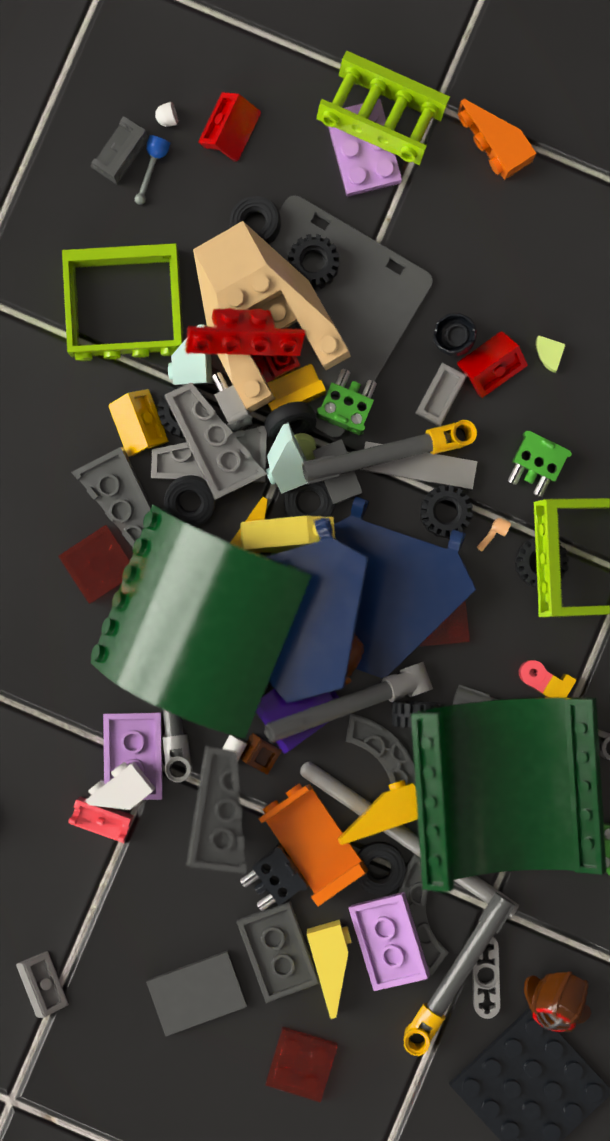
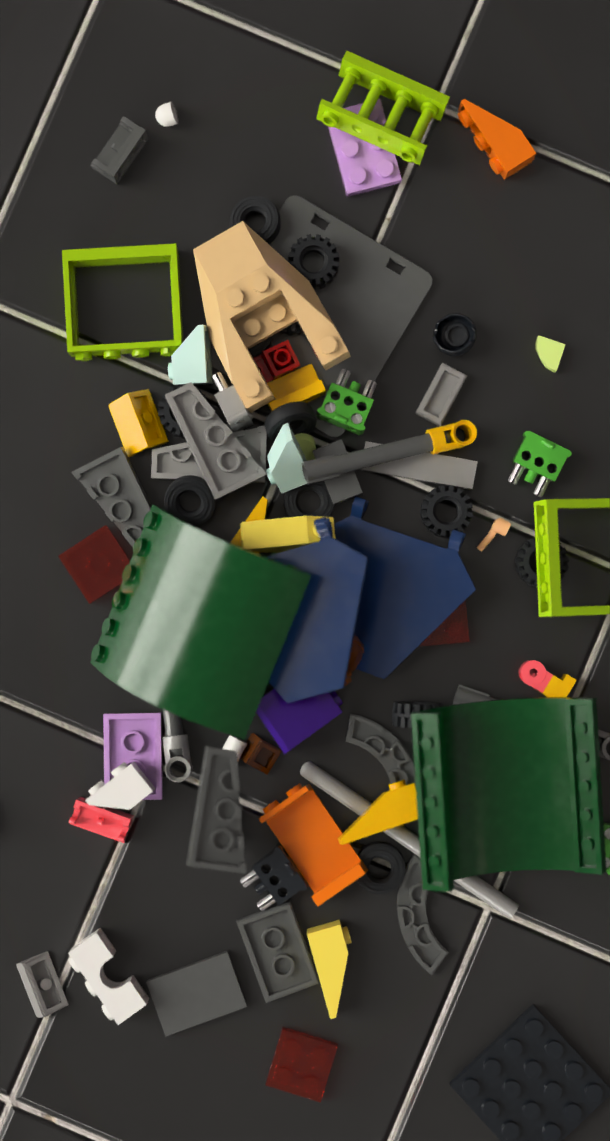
hinge [135,135,171,205] -> none
red bracket [185,308,305,356] -> none
red panel [198,92,261,161] -> none
dark grey piece [265,662,433,742] -> none
lavender plate [348,892,430,991] -> none
dark grey piece [404,892,515,1056] -> none
red panel [457,331,528,398] -> none
light grey beam [472,936,500,1019] -> none
reddish brown piece [524,971,591,1032] -> none
none -> white arch [68,928,149,1025]

